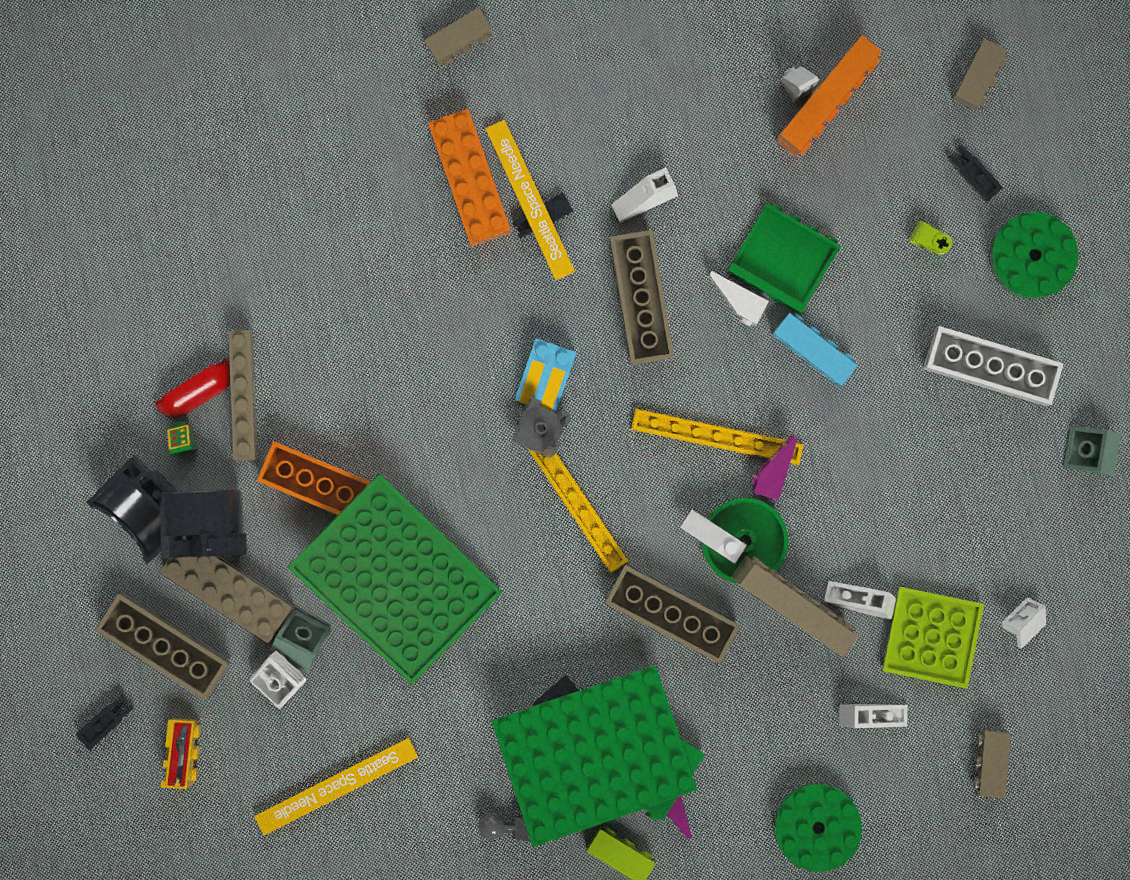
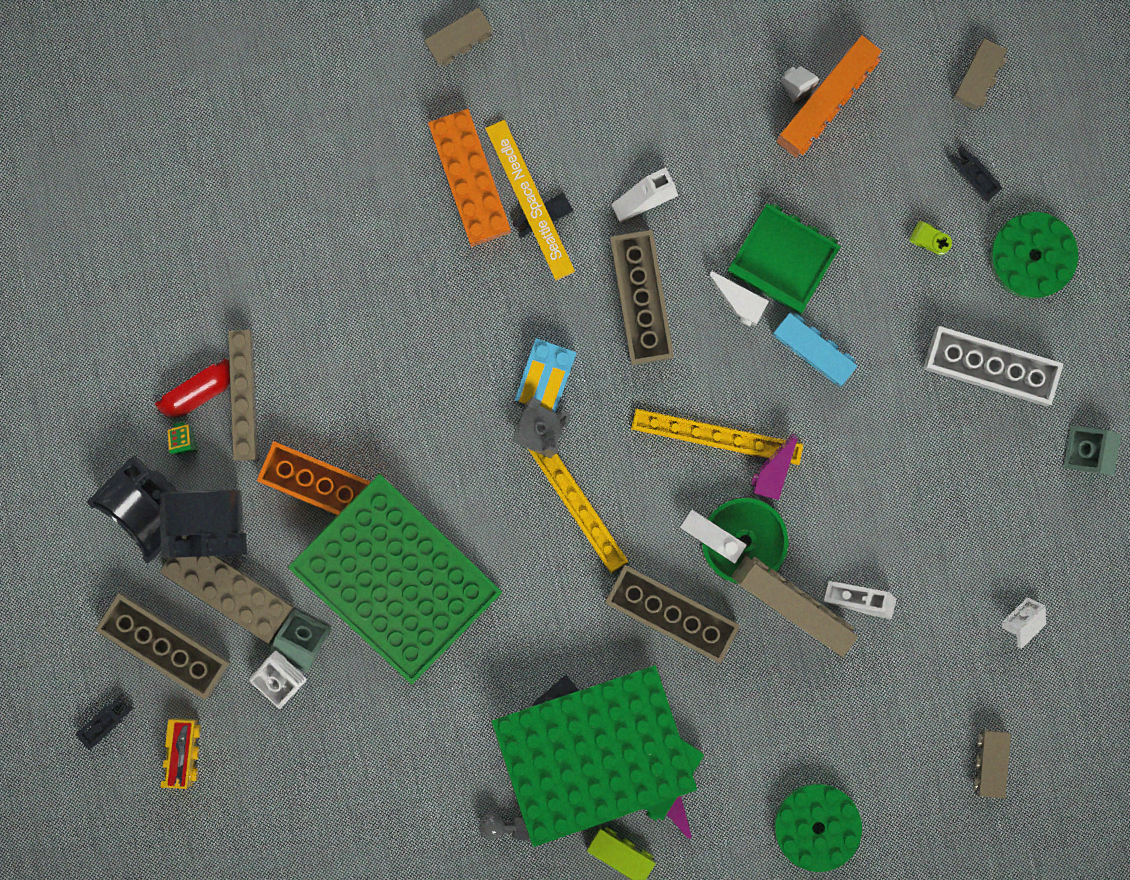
yellow tile [254,737,419,835] -> none
white slope [839,704,908,728] -> none
lime plate [882,586,984,689] -> none

